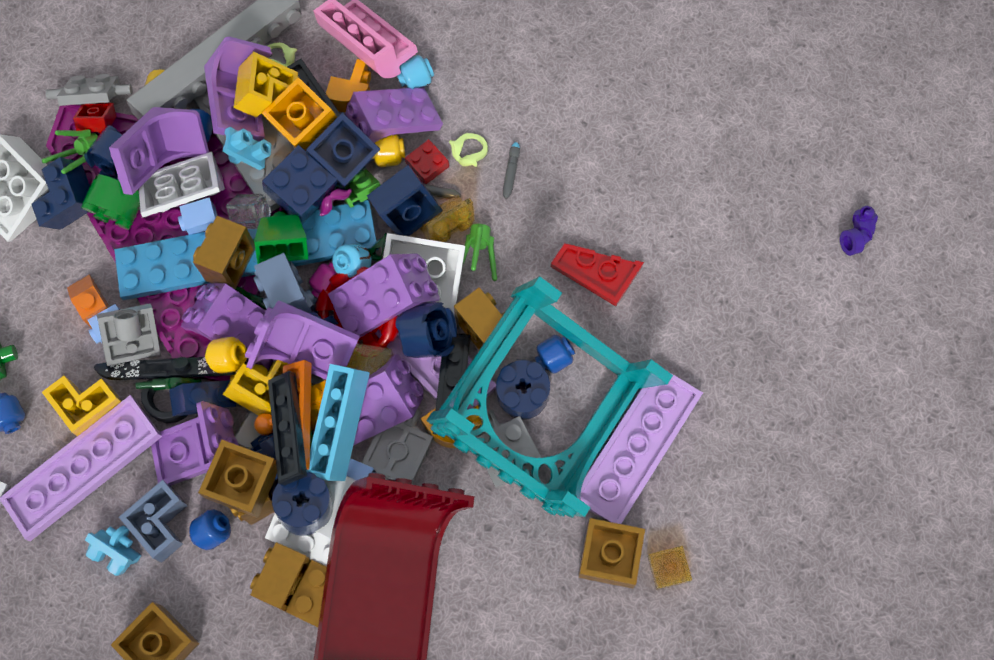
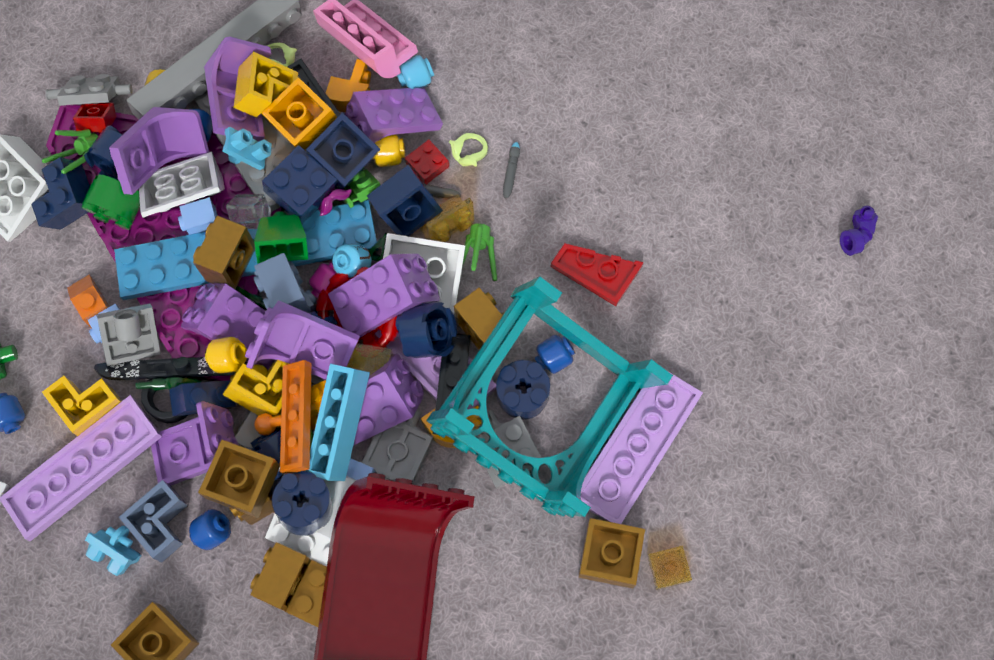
black tile [268,370,307,486] -> none

